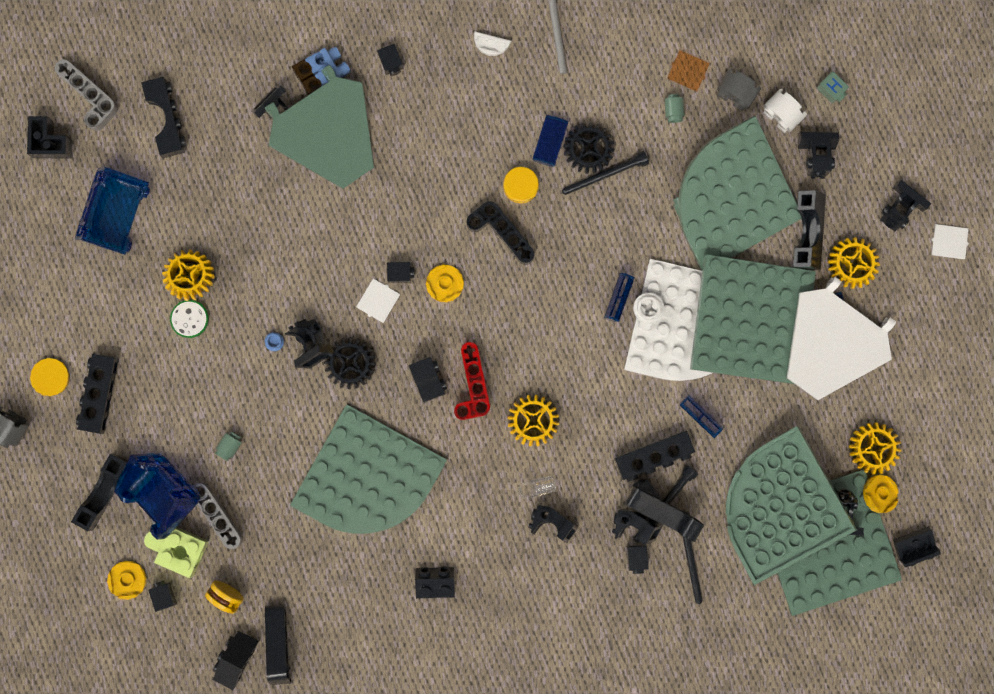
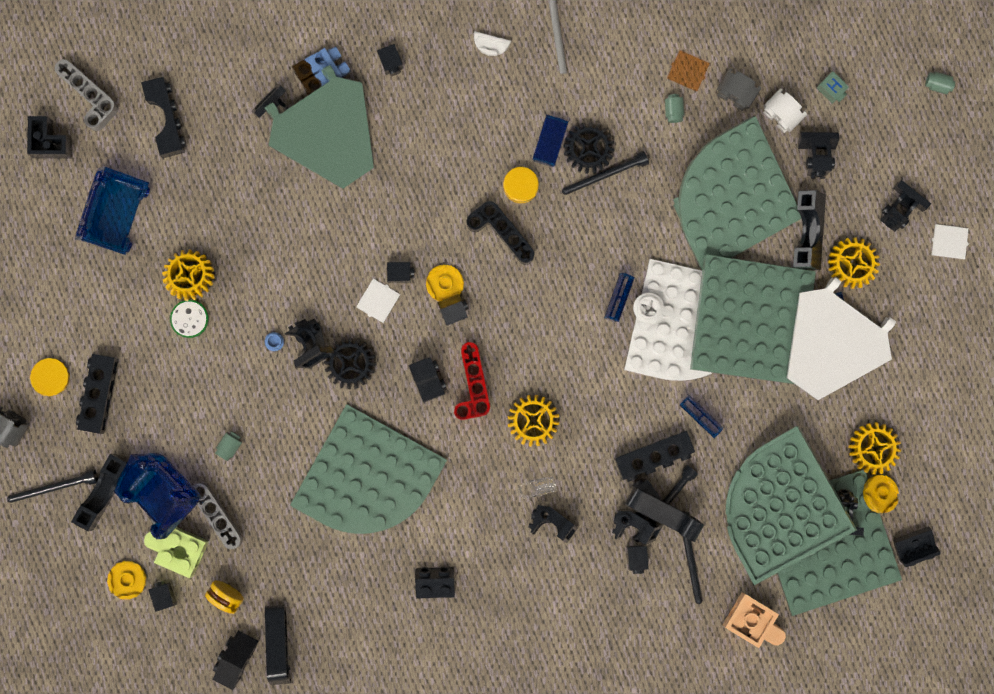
none -> black piece [7,468,98,503]
none -> black brick [437,294,469,326]
none -> light nougat brick [722,592,786,648]
none -> sand green brick [925,71,956,95]

